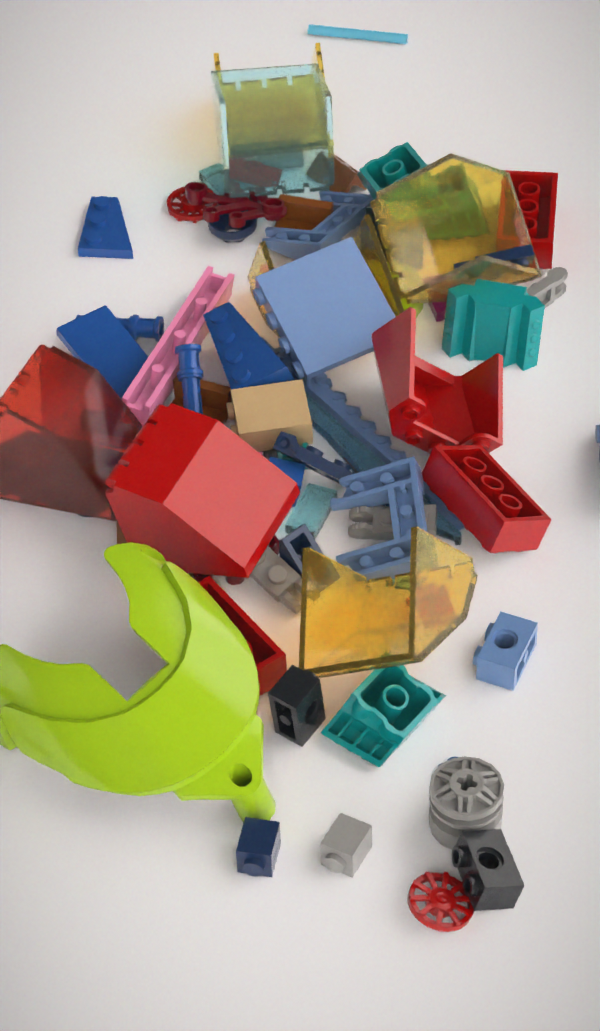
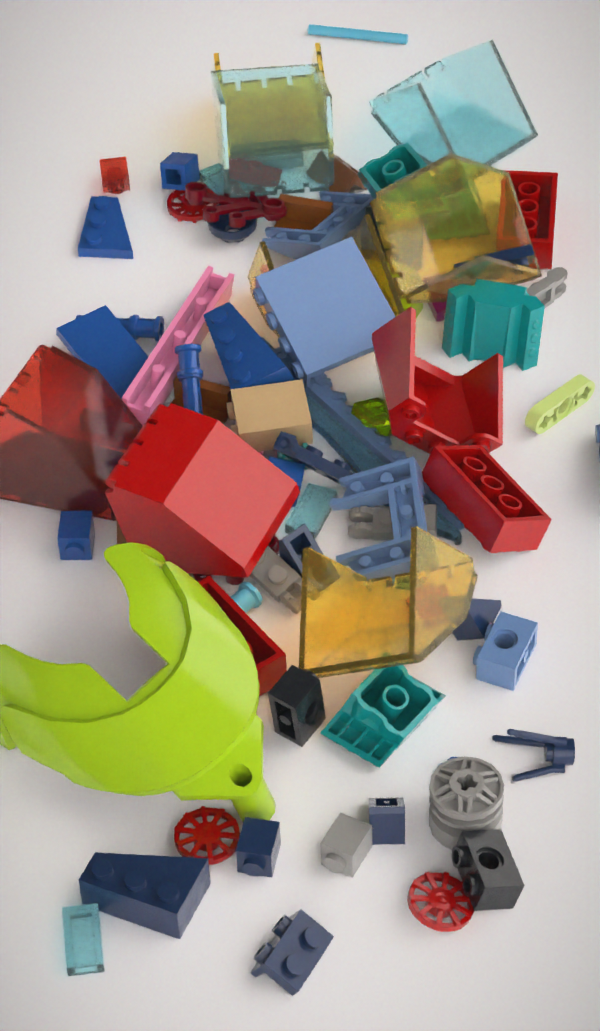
none -> blue brick [57,511,95,560]
none -> clear light blue tile [62,903,105,977]
none -> dark blue wedge [78,852,211,939]
none -> clear red bracket [99,156,130,194]
none -> blue brick [160,152,200,191]
none -> red wheel [174,806,240,865]
none -> medium azure bush [231,581,263,613]
none -> dark blue bracket [250,909,335,996]
none -> clear neon green bracket [351,397,392,437]
none -> clear light blue windscreen [369,39,539,177]
none -> dark blue slope [369,797,405,845]
none -> dark blue slope [437,598,502,641]
none -> dark blue plant [492,728,575,782]
none -> yellowish green beam [525,374,595,434]

